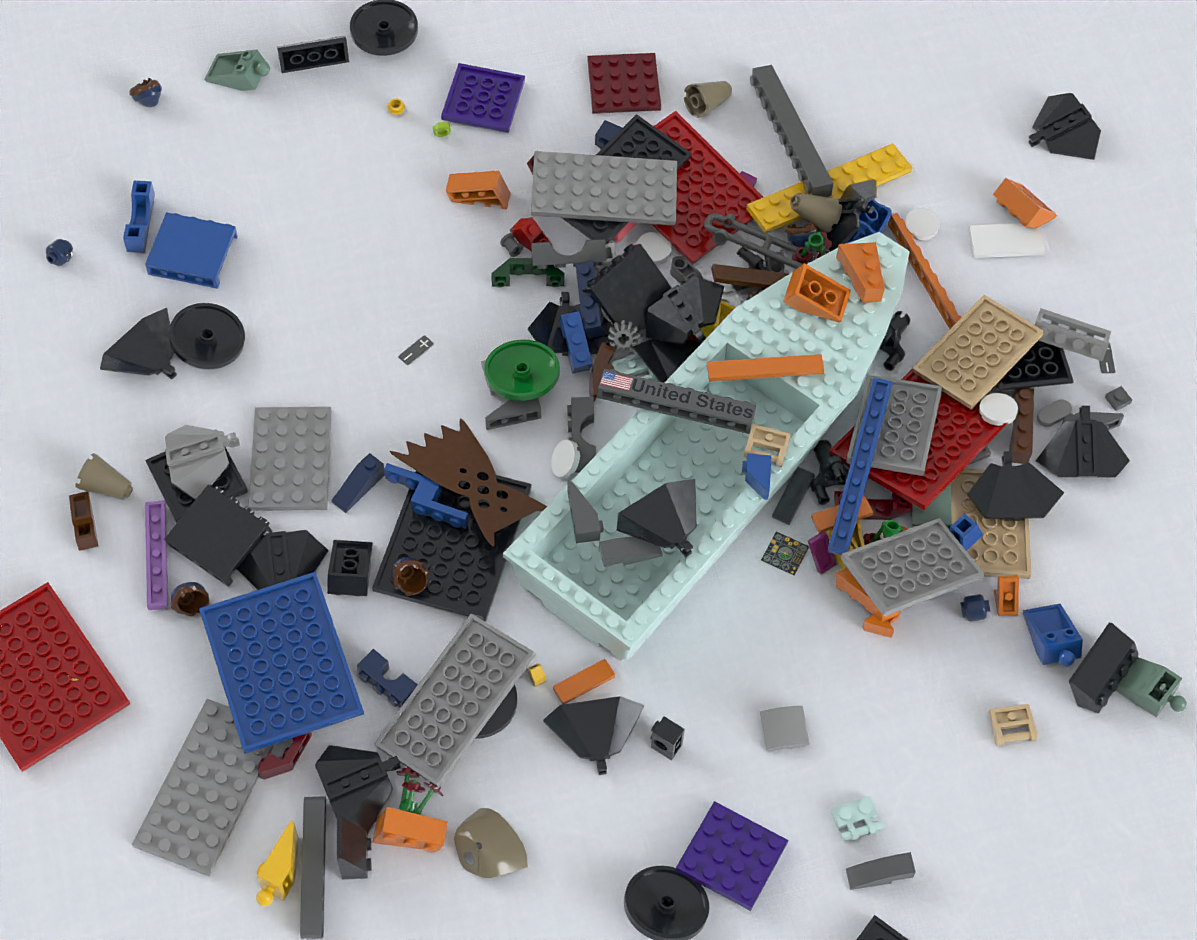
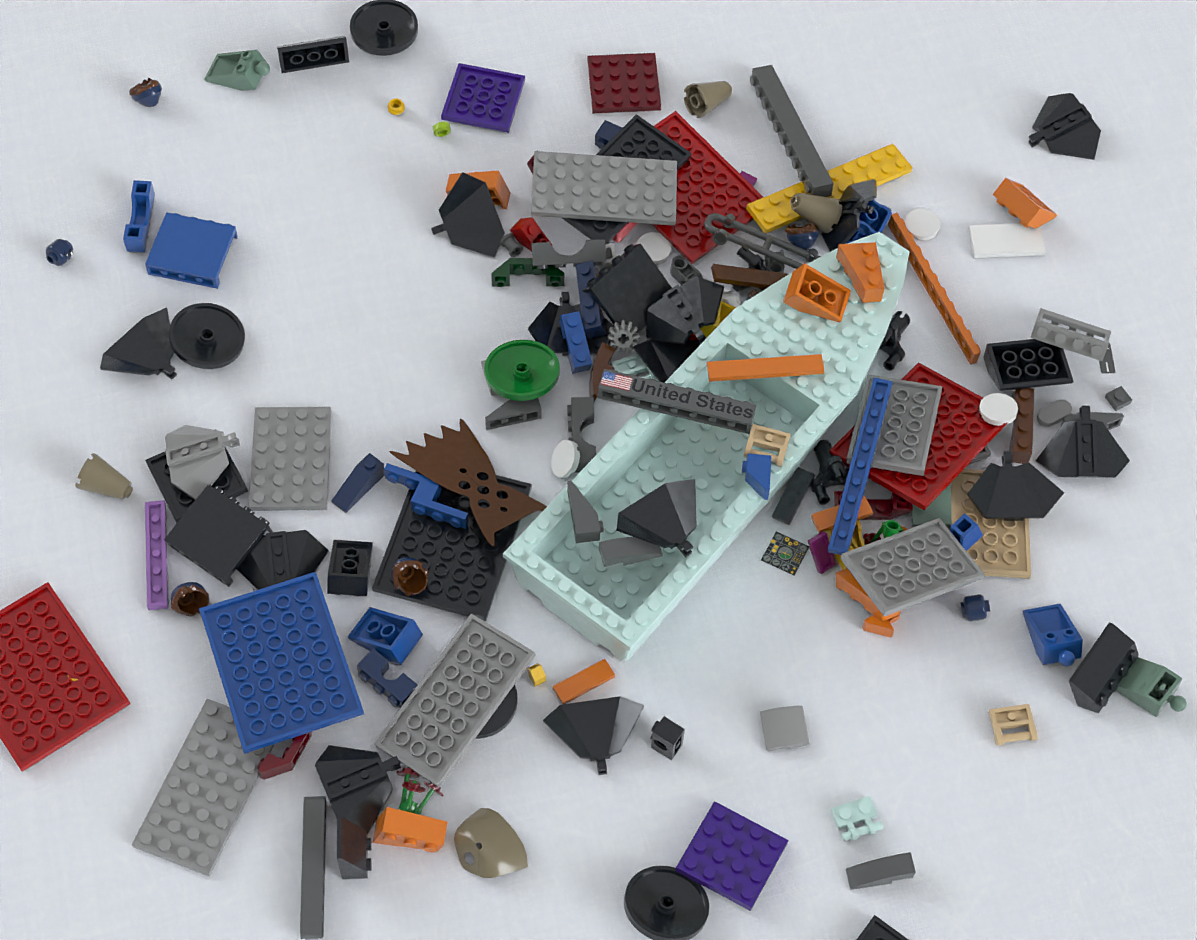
reddish brown slope [69,491,99,551] -> none
yellow slope [256,821,298,906] -> none
dark grey sticker [398,335,434,365] -> none
plant [792,232,832,264] -> none
tan plate [912,295,1043,410] -> none
orange slope [994,575,1019,616] -> none
none -> blue slope [347,607,423,665]
none -> black panel [431,172,505,257]

